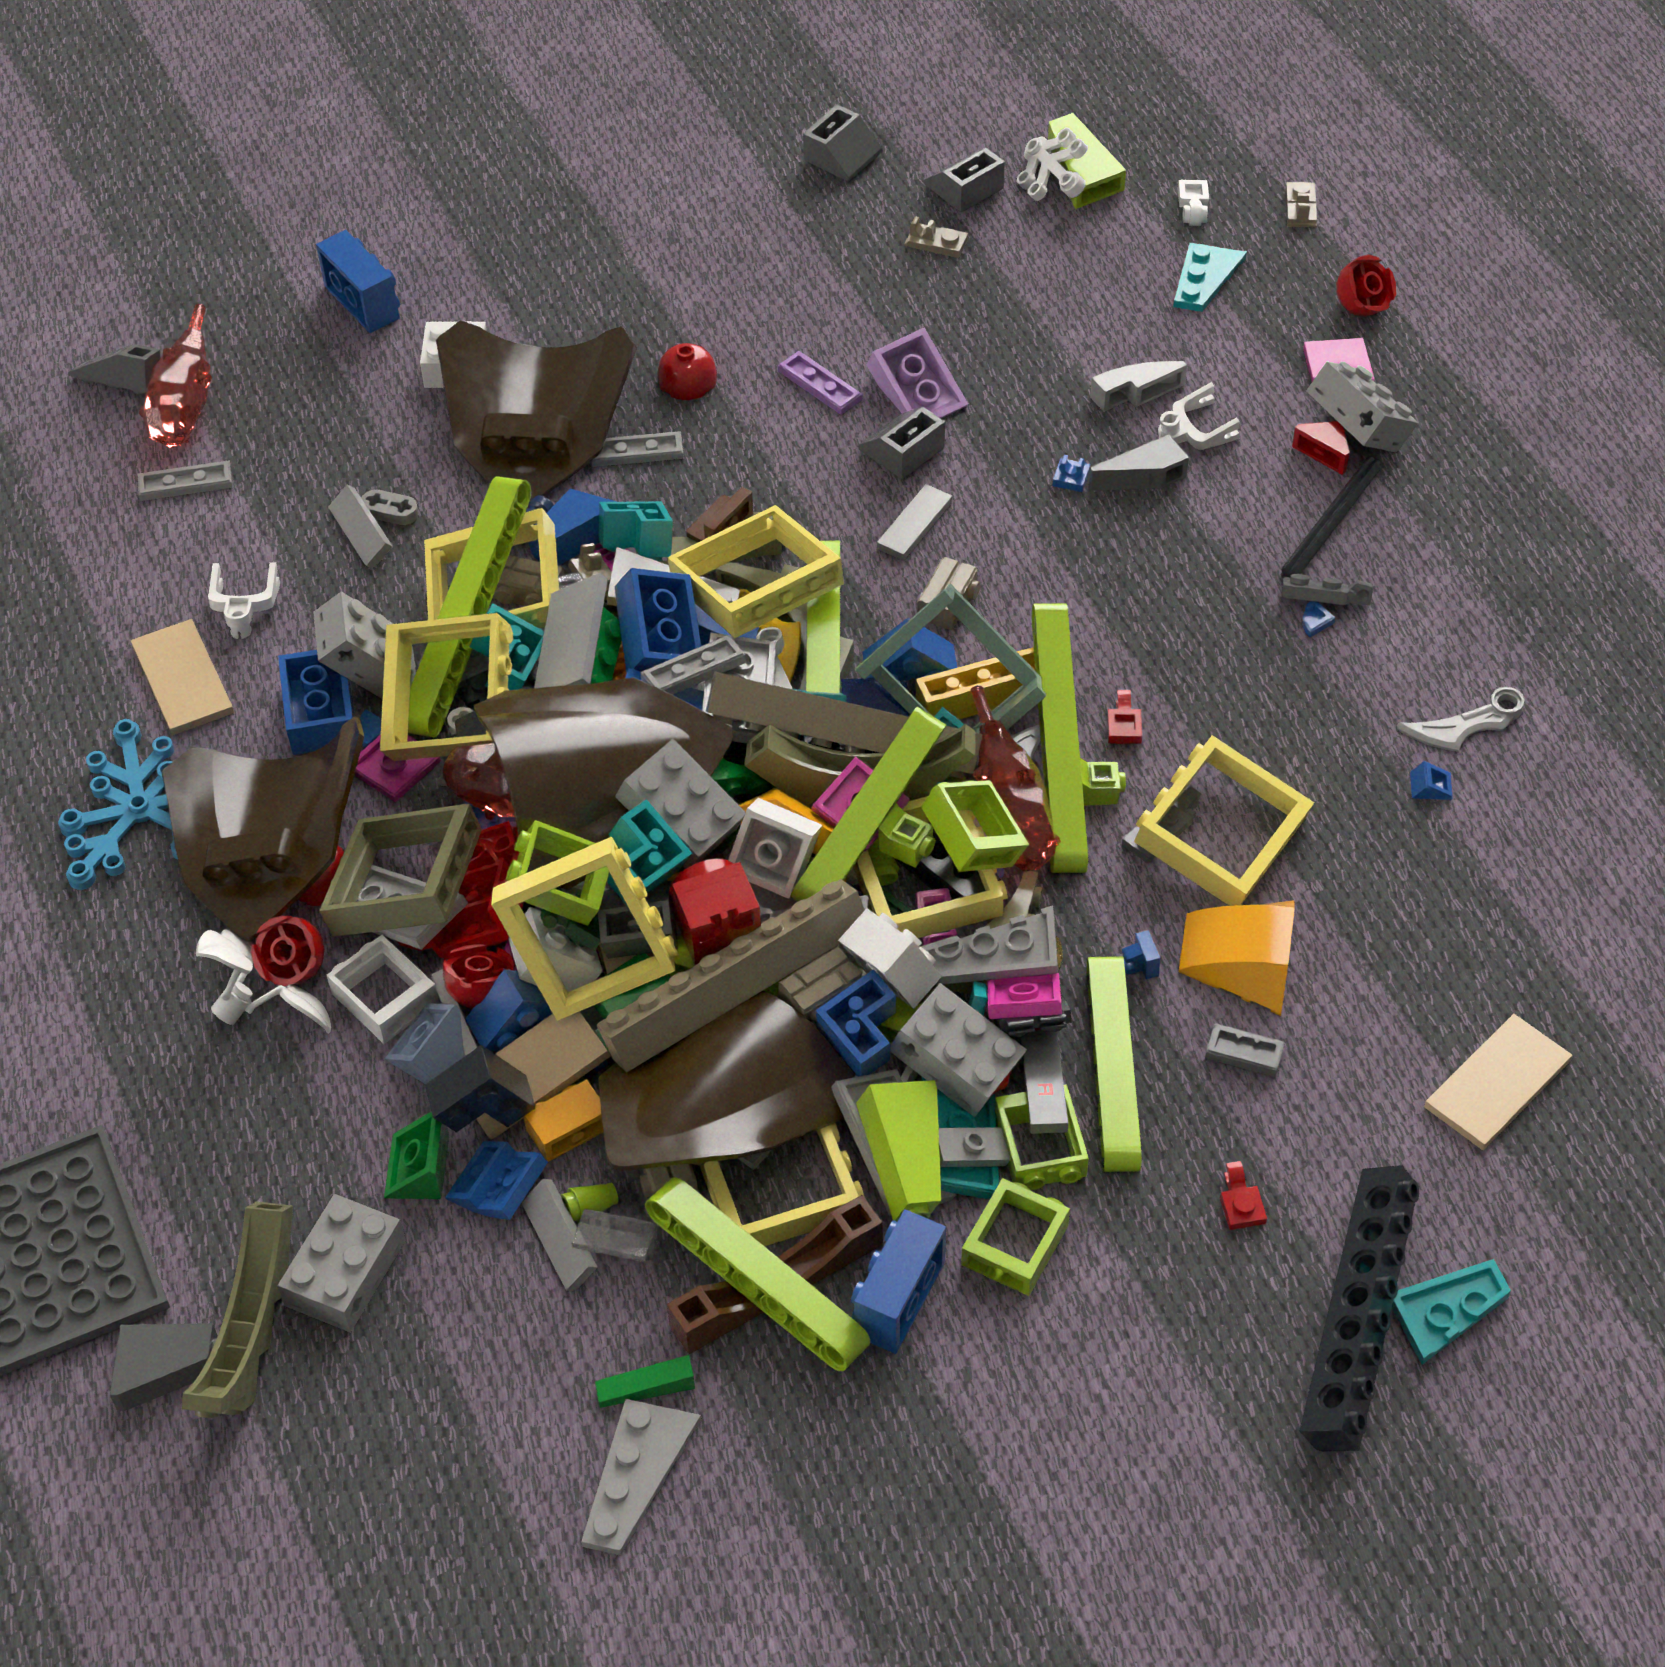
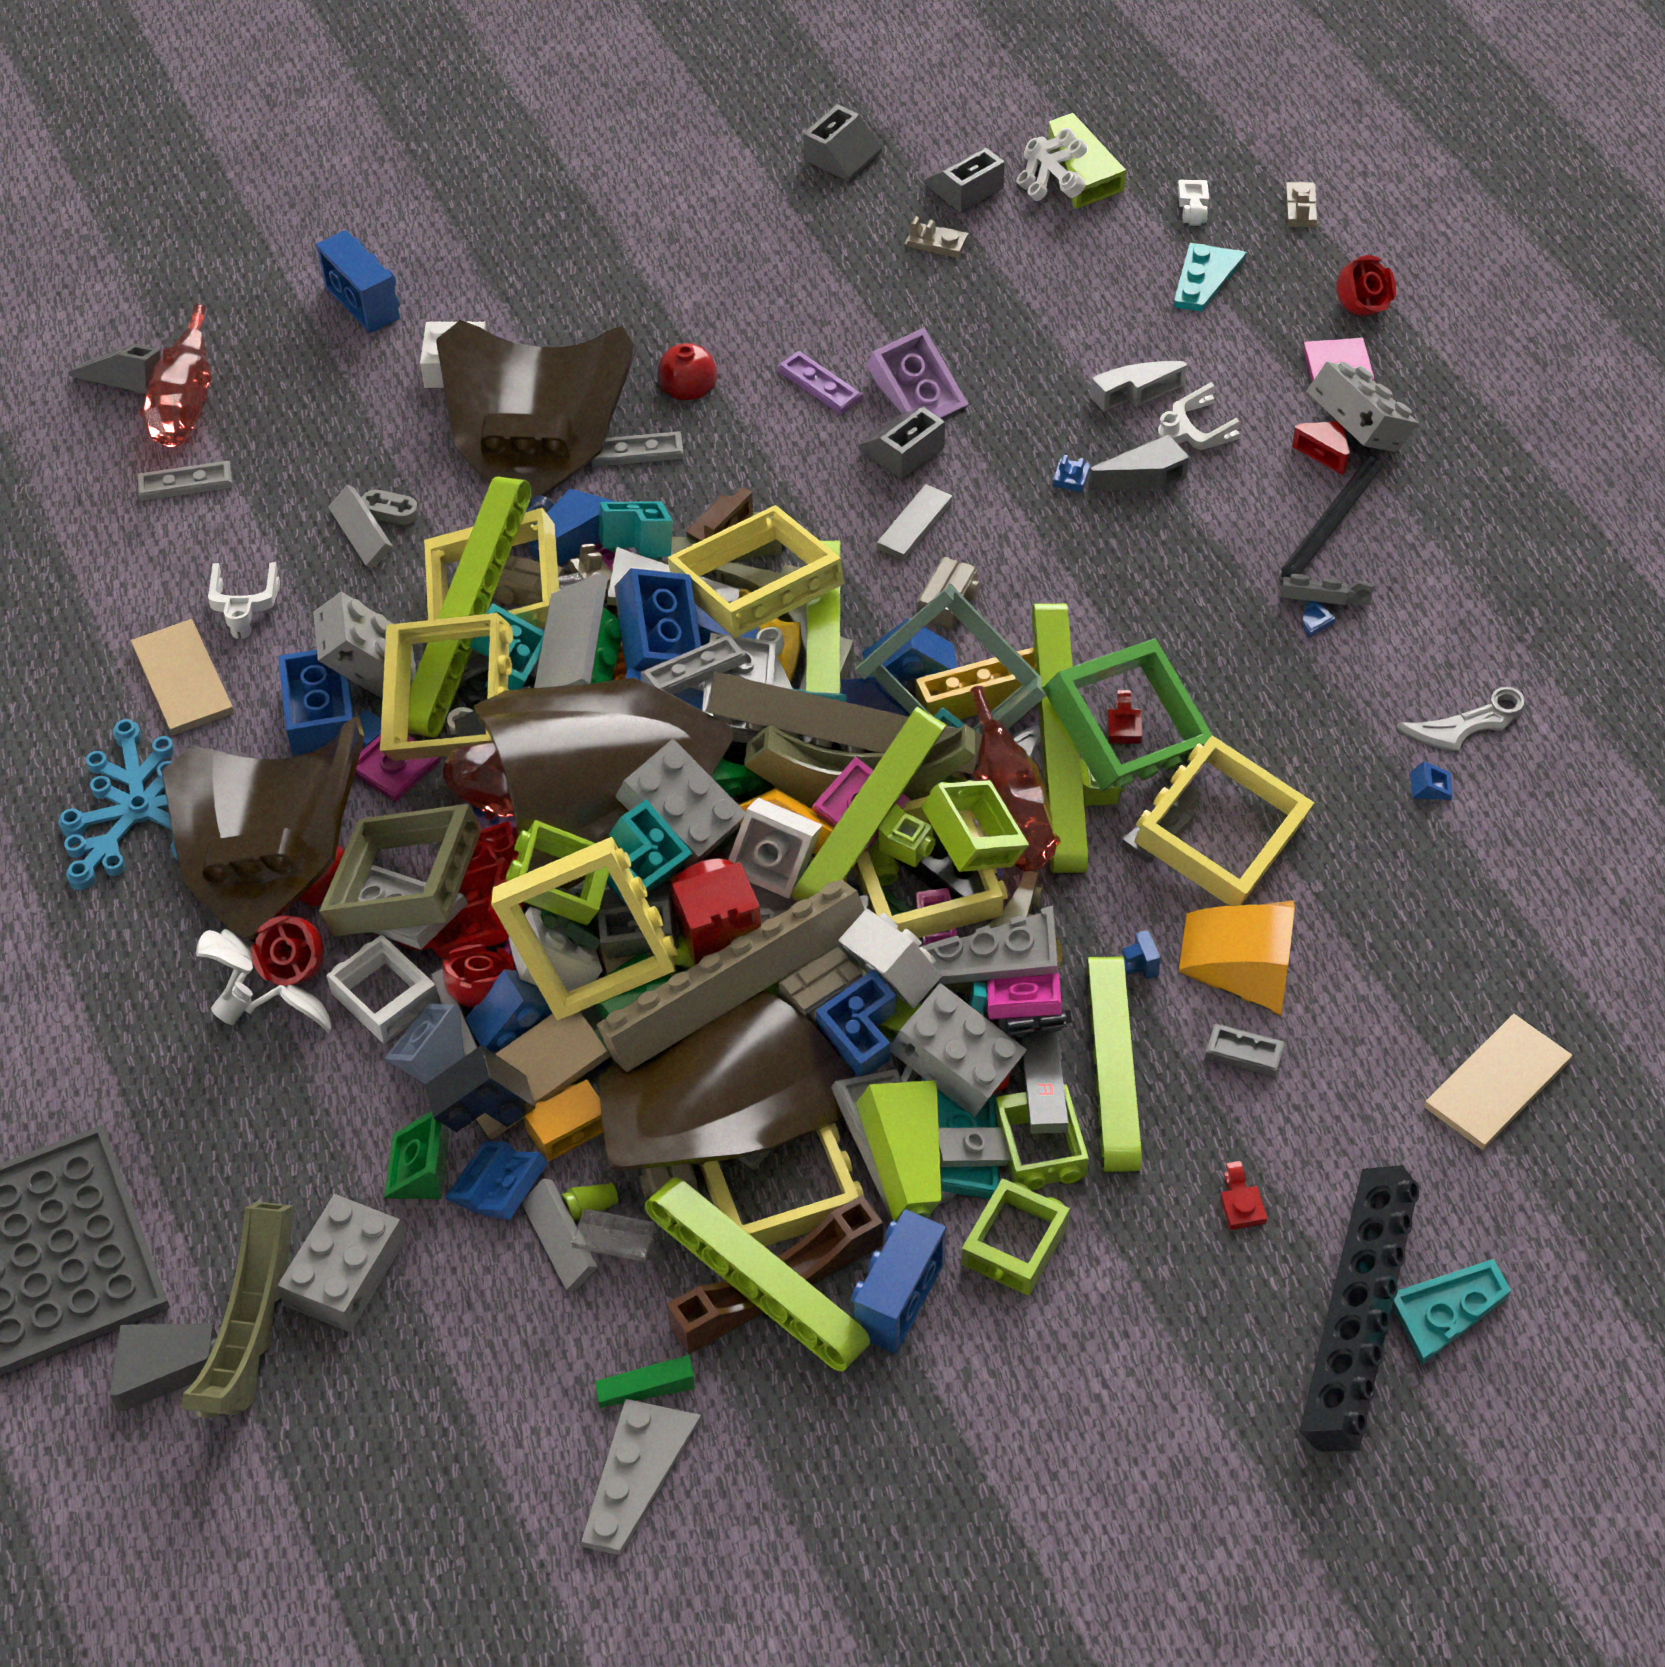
none -> bright green window [1042,638,1212,791]

